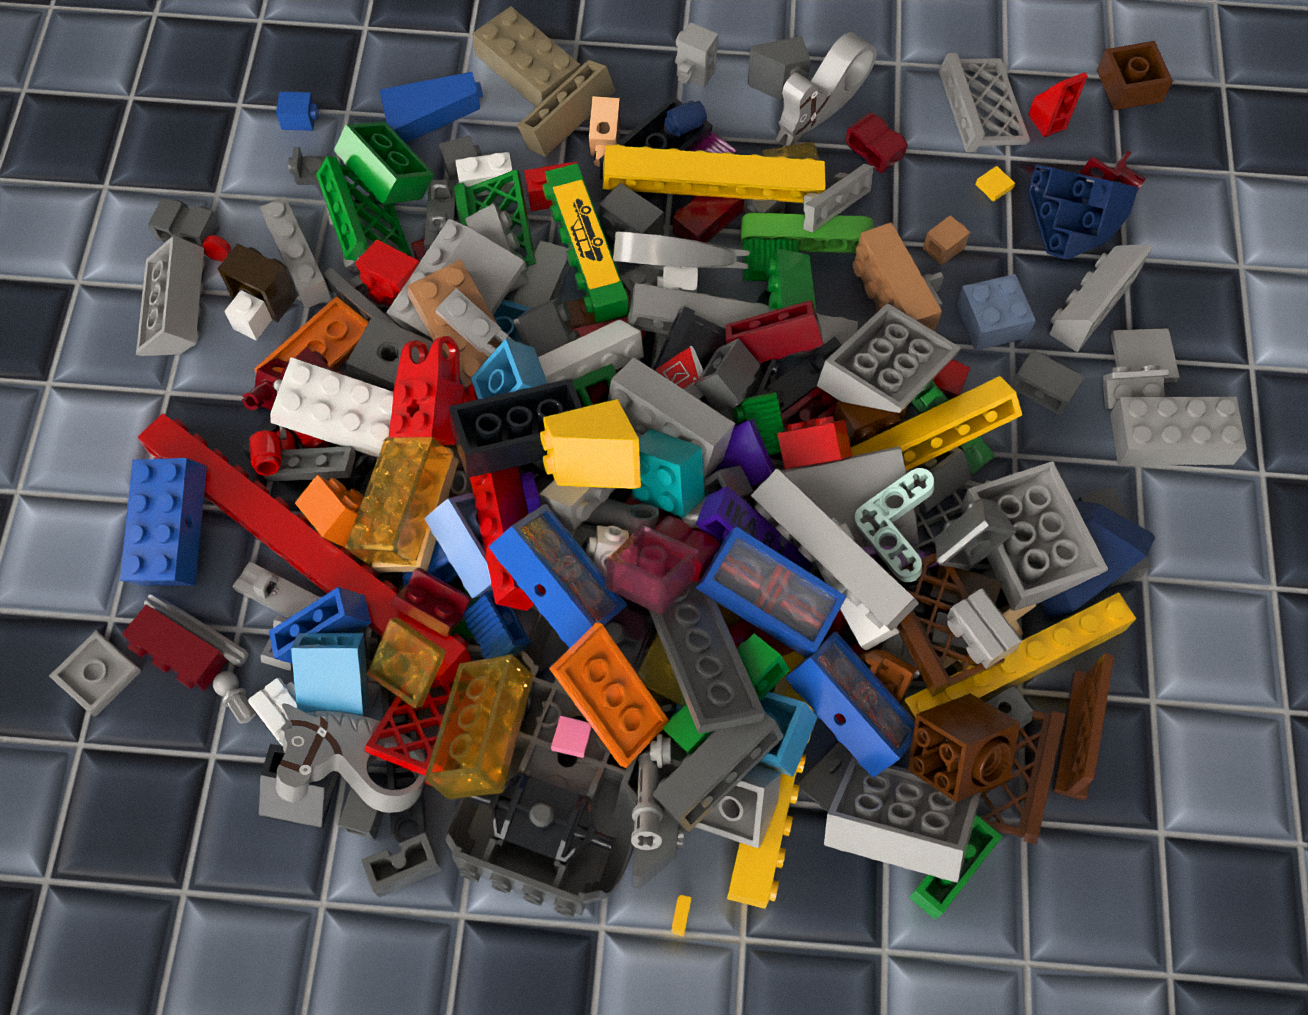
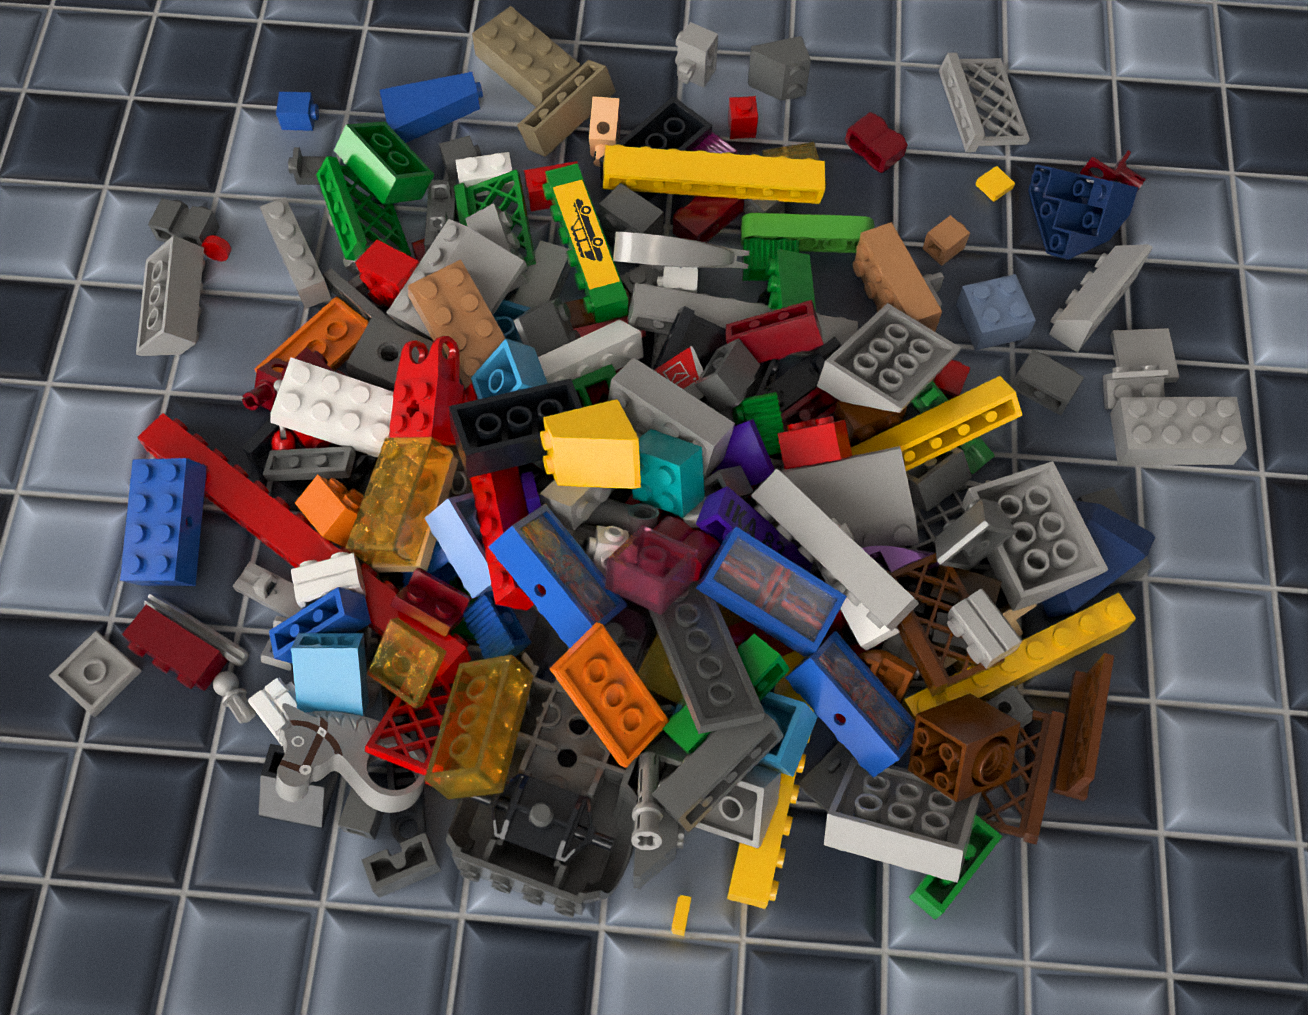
dark brown brick [217,243,297,322] -> none
white brick [224,290,272,341] -> none
red brick [250,430,282,476] -> none
light grey hinge [436,288,514,357] -> none
bright pink tile [551,716,592,758] -> none
light grey plate [650,734,672,768] -> none
dark blue brick [665,100,707,136] -> none
light grey animal [776,32,877,150] -> none
light grey hinge [803,164,873,233] -> none
light aqua beam [855,468,934,582] -> none
red slope [1028,72,1088,138] -> none
reddish brown brick [1097,41,1173,110] -> none
none -> white brick [291,552,366,610]
none -> red brick [728,96,758,139]

